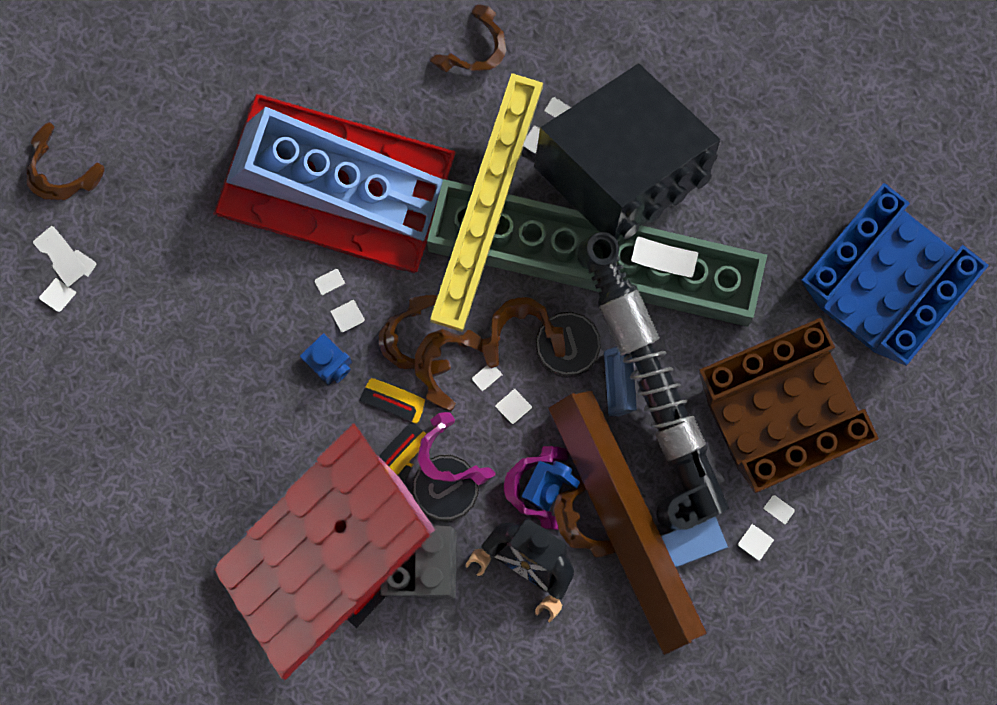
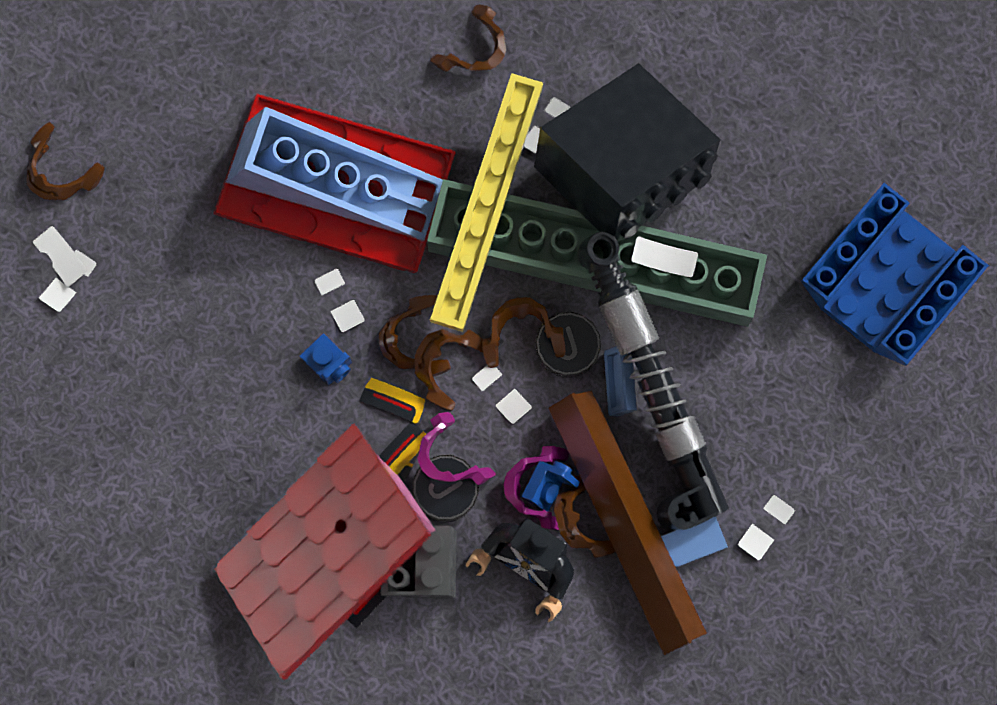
reddish brown slope [699,318,879,493] -> none

